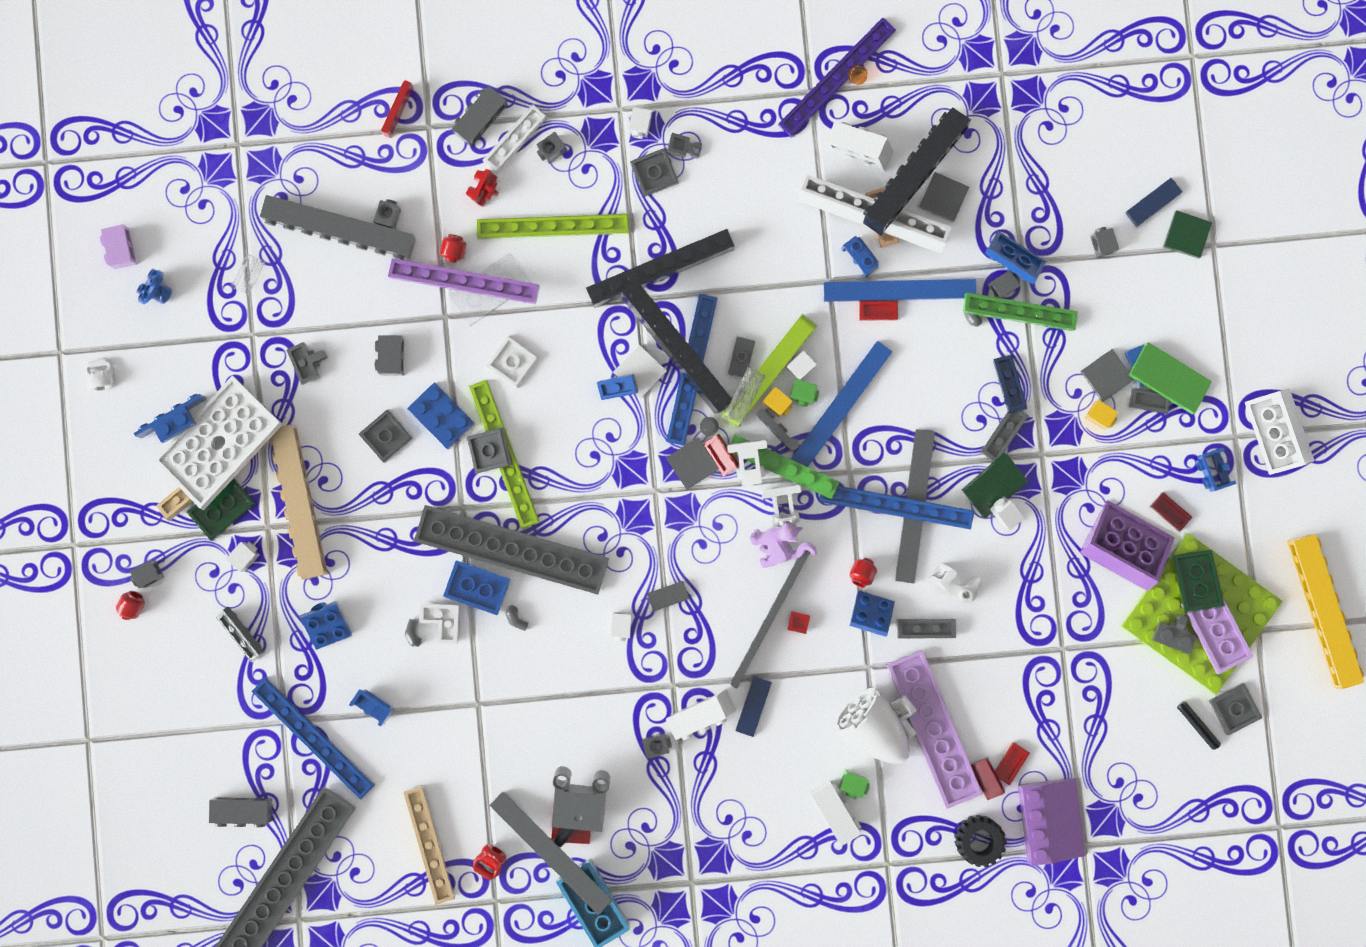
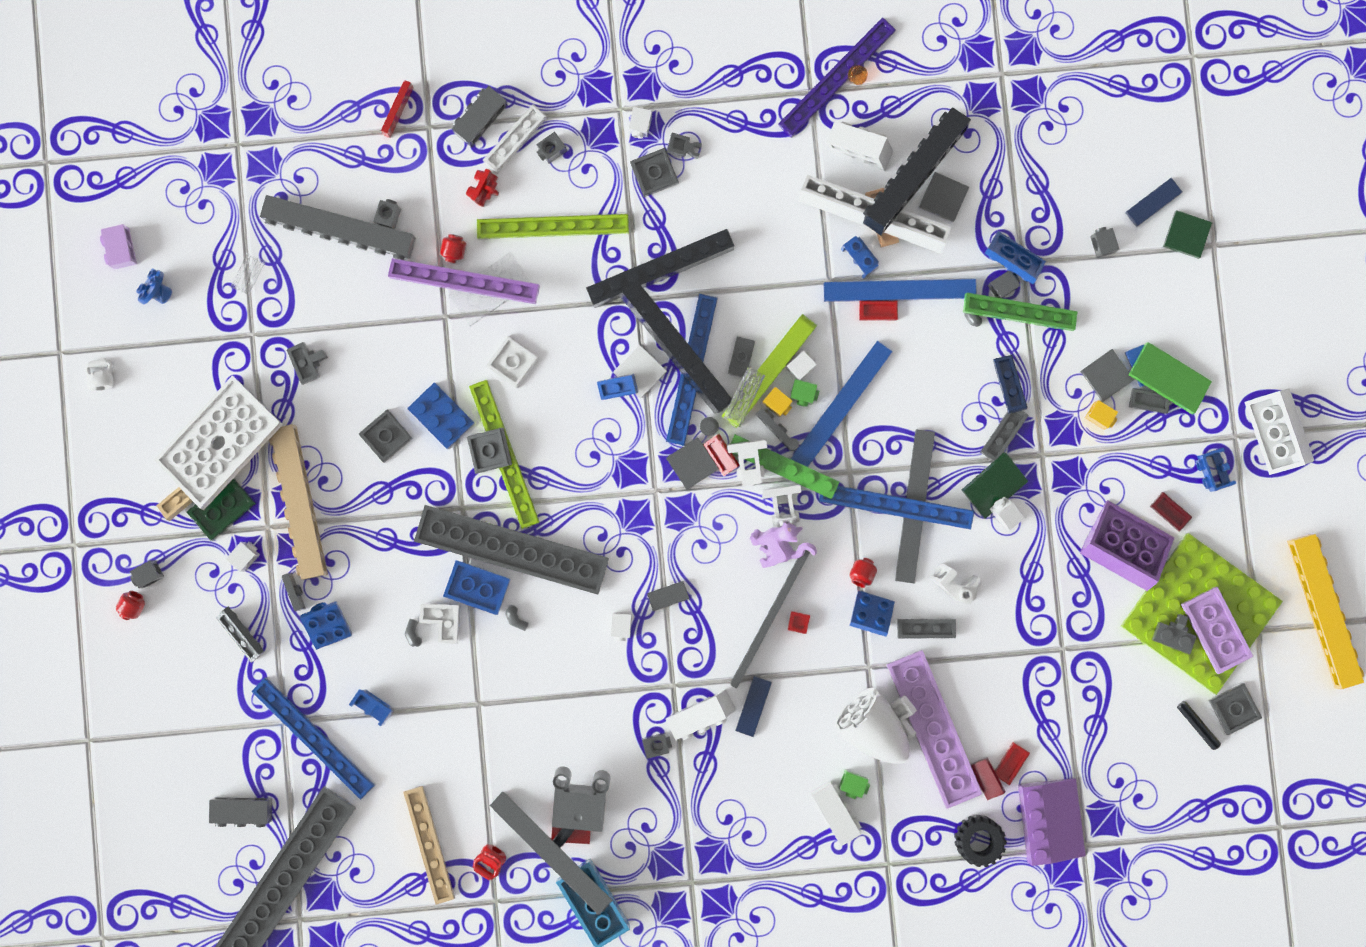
blue bracket [133,393,207,444] -> none
dark grey brick [374,335,404,376] -> none
dark green tile [1172,550,1225,613] -> none
none -> dark grey plate [282,573,306,611]

